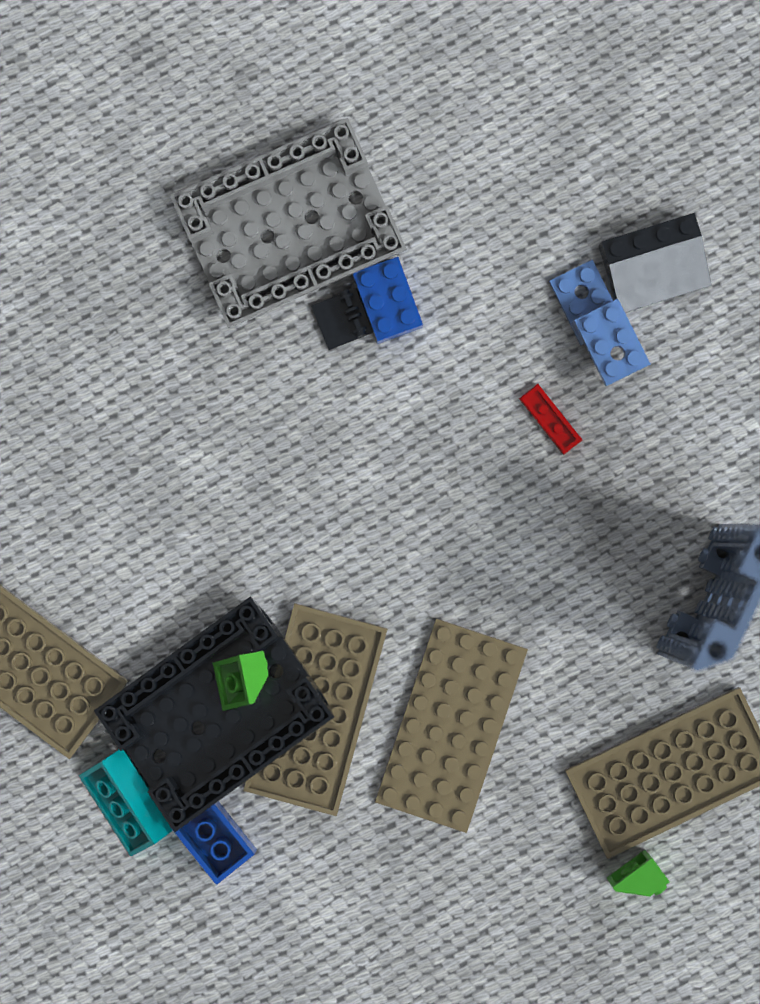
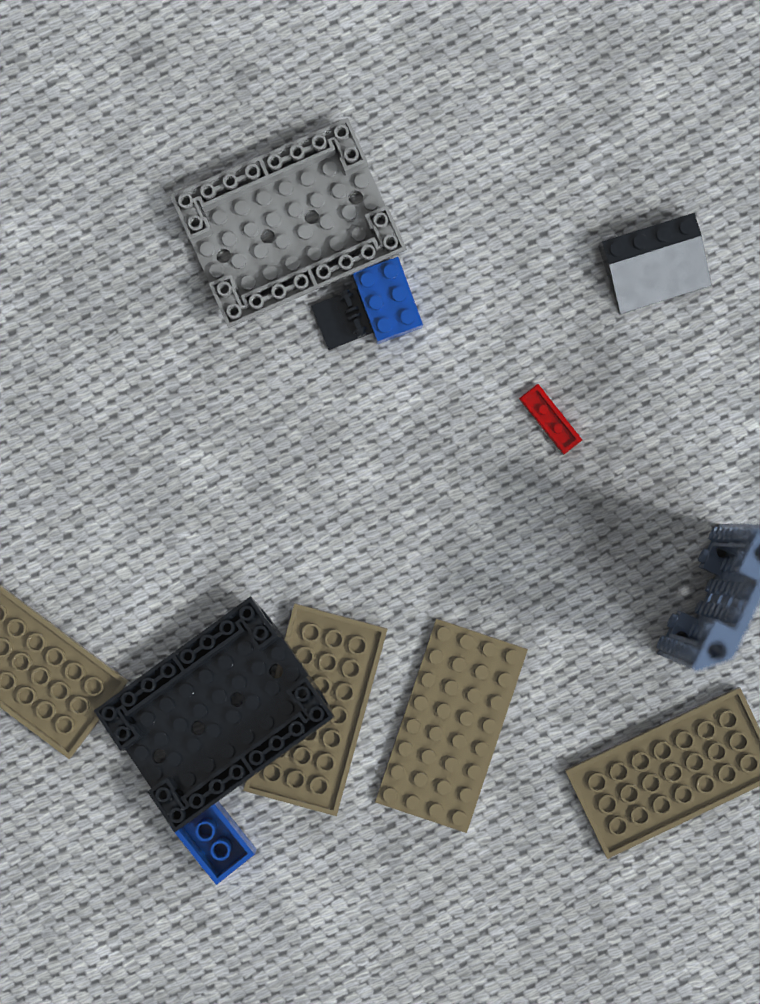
teal slope [78,750,173,857] -> none
bright green slope [213,651,268,711] -> none
medium blue bracket [549,260,650,387] -> none
bright green slope [606,849,670,897] -> none

